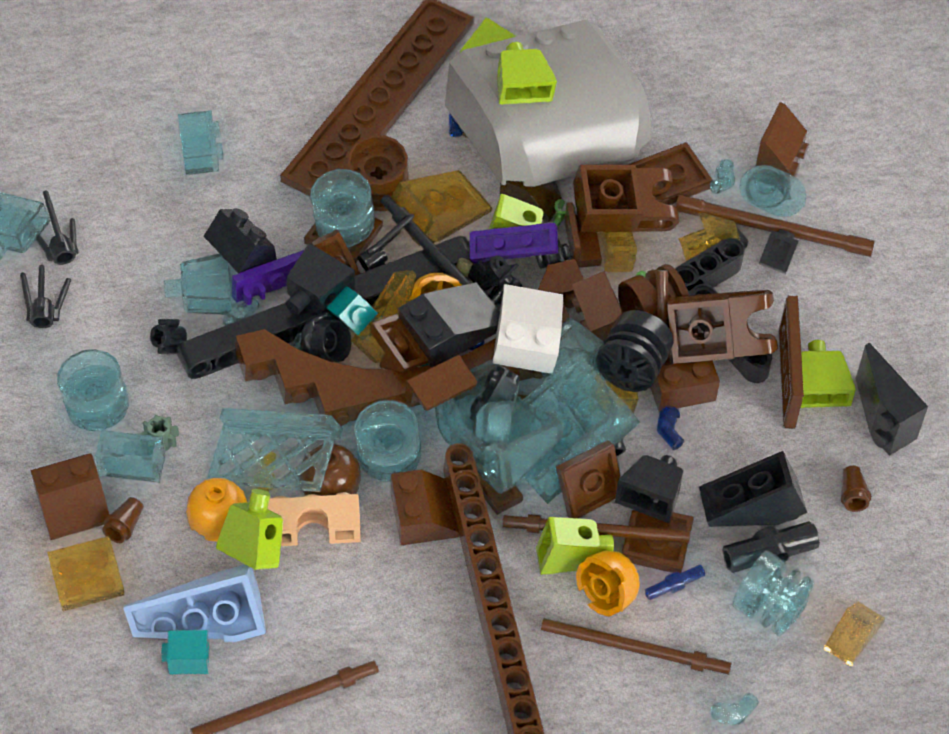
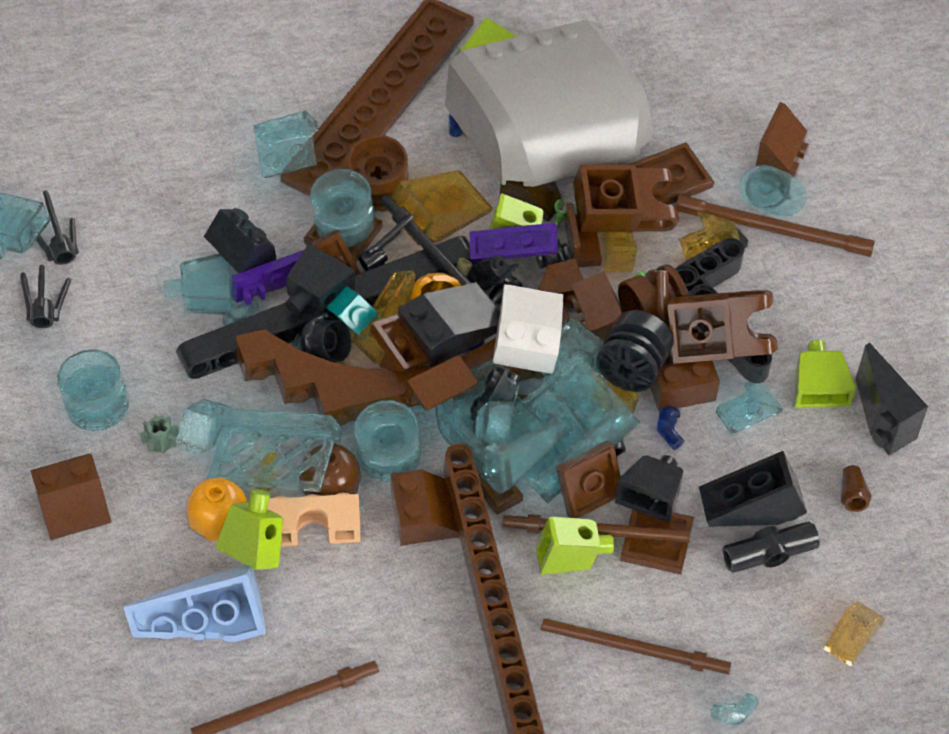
clear yellow plate [47,536,125,612] -> none
clear light blue brick [95,430,166,483] -> none
reddish brown cone [102,497,144,543] -> none
black gear [150,319,187,354] -> none
teal brick [161,630,209,674] -> none
clear light blue brick [178,110,224,175] -> none
lime torso [497,42,557,105] -> none
light orange cylinder [576,550,640,617] -> none
clear blue bar [644,565,705,600] -> none
clear light blue arm [710,159,735,194] -> none
clear light blue wheel [732,551,815,637] -> none
black bracket [759,229,799,274] -> none
reddish brown tile [778,295,804,429] -> none
none -> clear light blue slope [177,399,231,454]
none -> clear light blue bracket [253,110,319,178]
none -> clear light blue slope [716,382,783,435]

